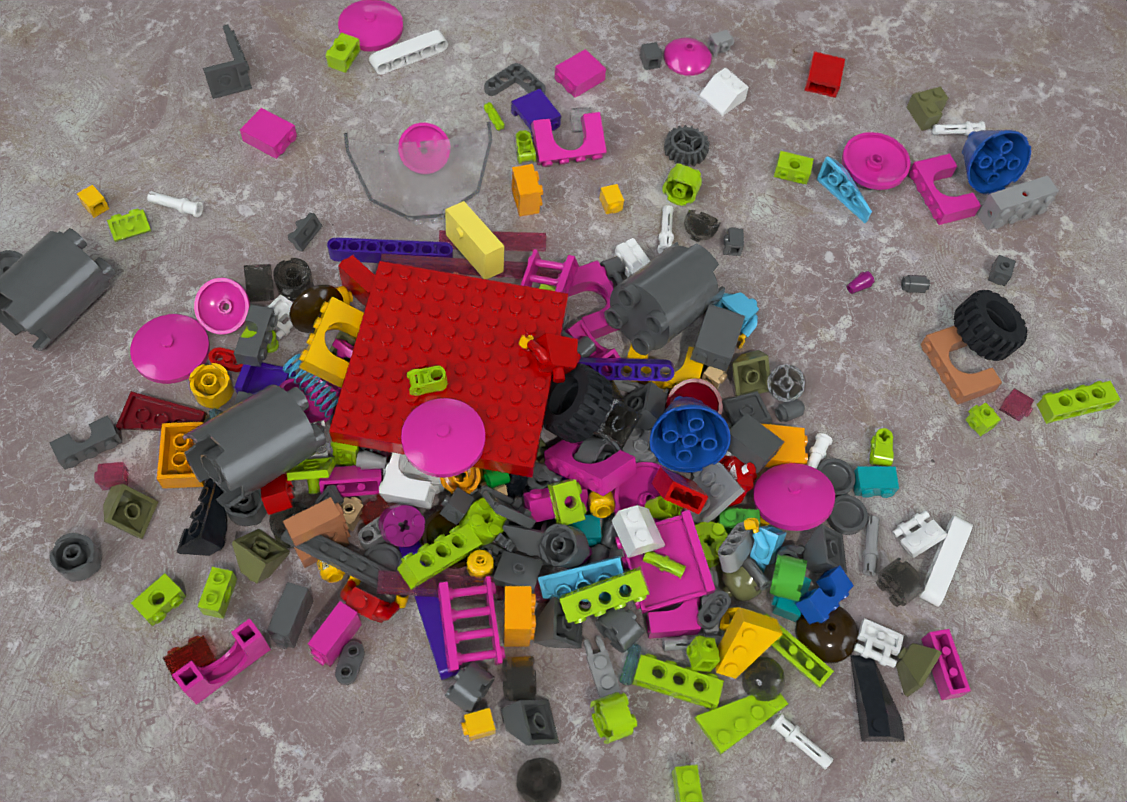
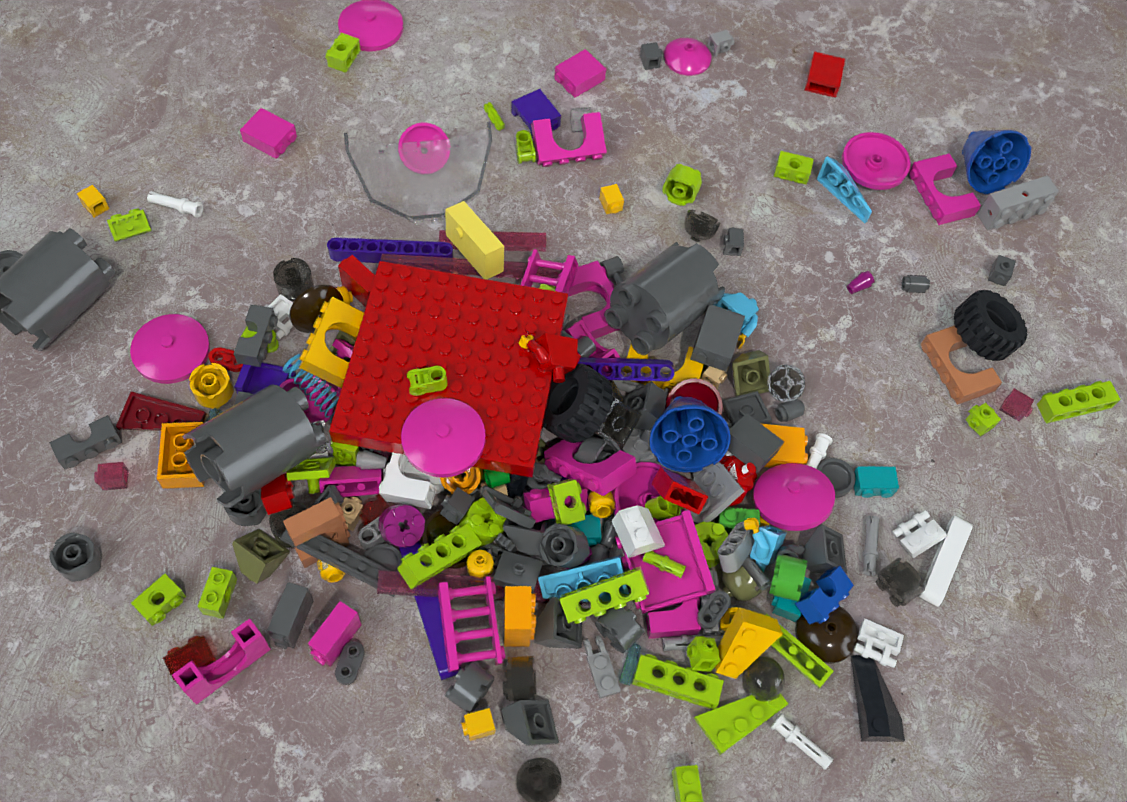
olive slope [103,484,158,539] -> none
black wedge [177,478,227,556] -> none
dark pink dish [194,278,250,335] -> none
dark grey bracket [203,24,252,99] -> none
clear smoke brick [244,264,274,302] -> none
dark grey tile [288,212,323,252] -> none
red torso [340,575,409,623] -> none
white beam [369,30,448,75] -> none
dark grey beam [484,63,546,96] -> none
light orange brick [512,164,543,217] -> none
lime brick [590,692,637,744] -> none
white brick [614,238,650,277] -> none
white pin [657,205,674,253] -> none
dark grey gear [664,124,710,167] -> none
white slope [699,68,749,116] -> none
dark grey piece [827,495,868,535] -> none
lime piece [869,428,894,467] -> none
olive slope [896,643,942,697] -> none
olive brick [906,86,949,131] -> none
dark pink brick [921,629,971,701] -> none
white pin [932,121,985,136] -> none

